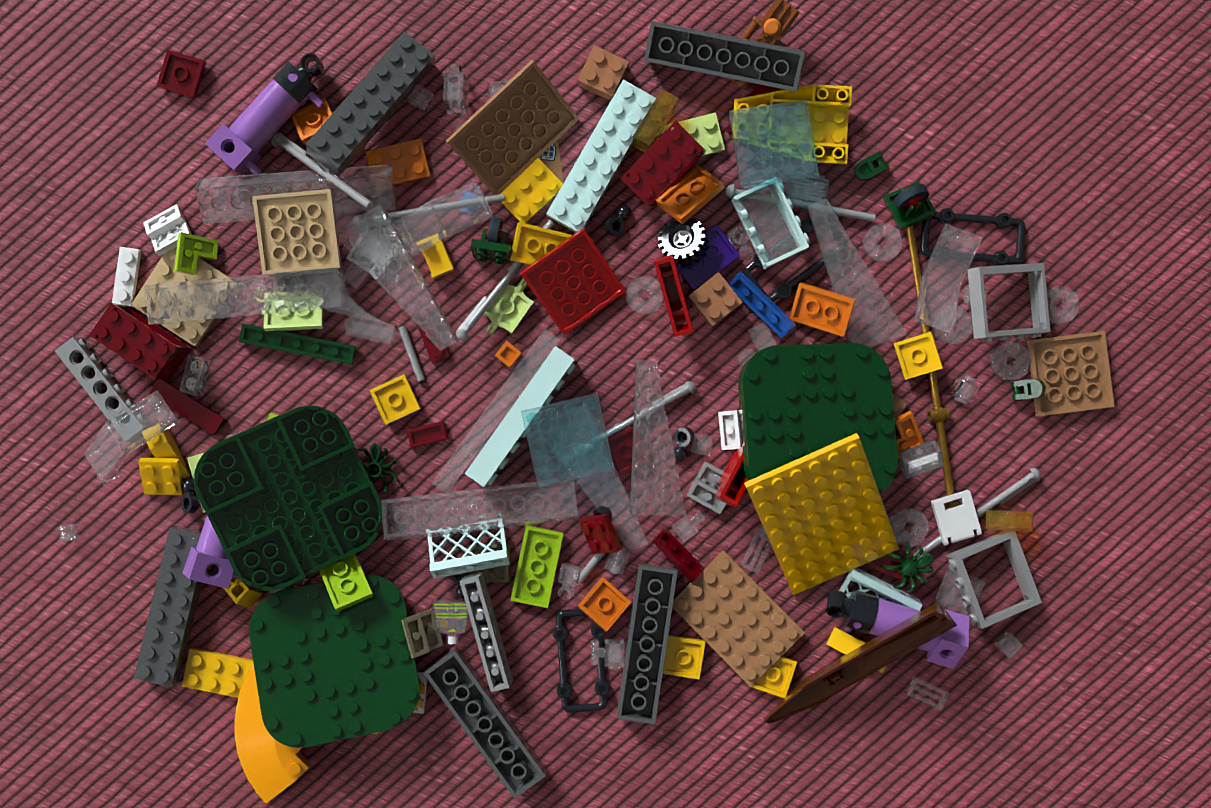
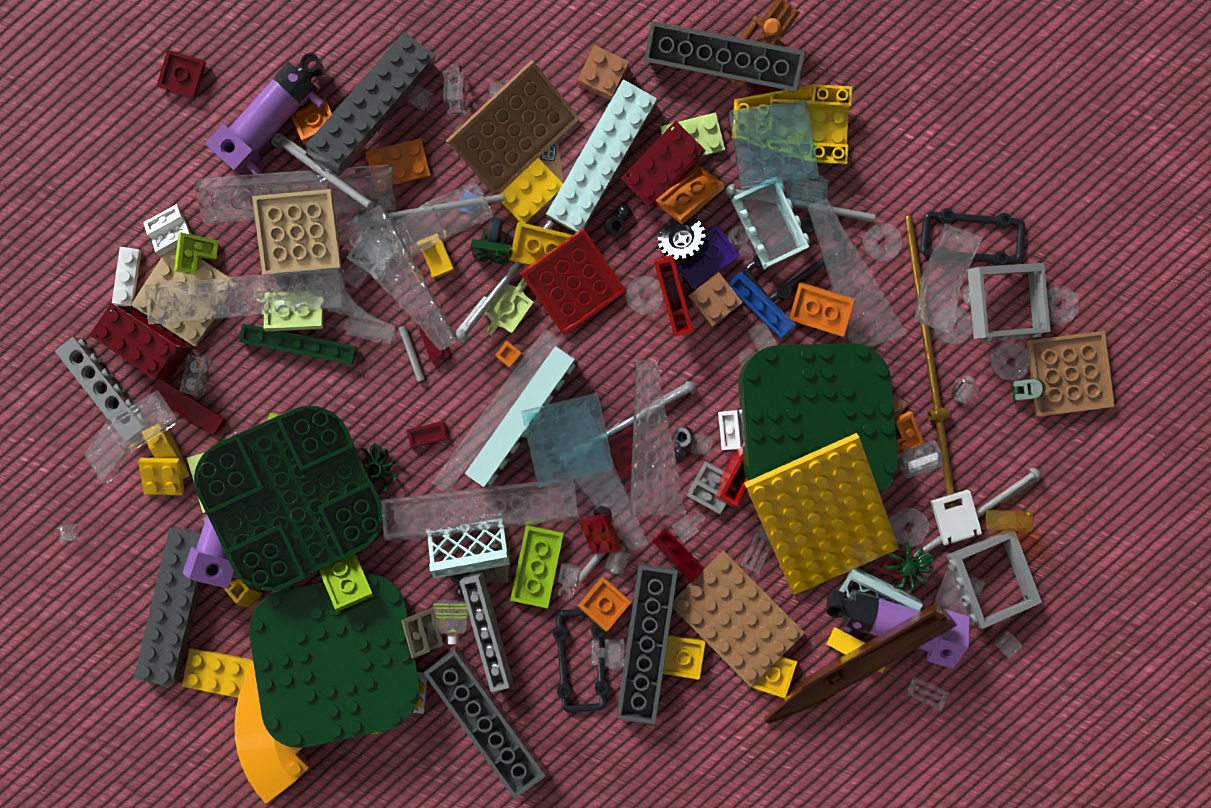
black plate [181,478,200,513] -> none
yellow plate [369,374,421,425] -> none
clear yellow brick [632,89,679,152] -> none
dark green plate [854,150,890,181] -> none
dark green plate [883,181,936,231] -> none
yellow plate [894,332,943,380] -> none

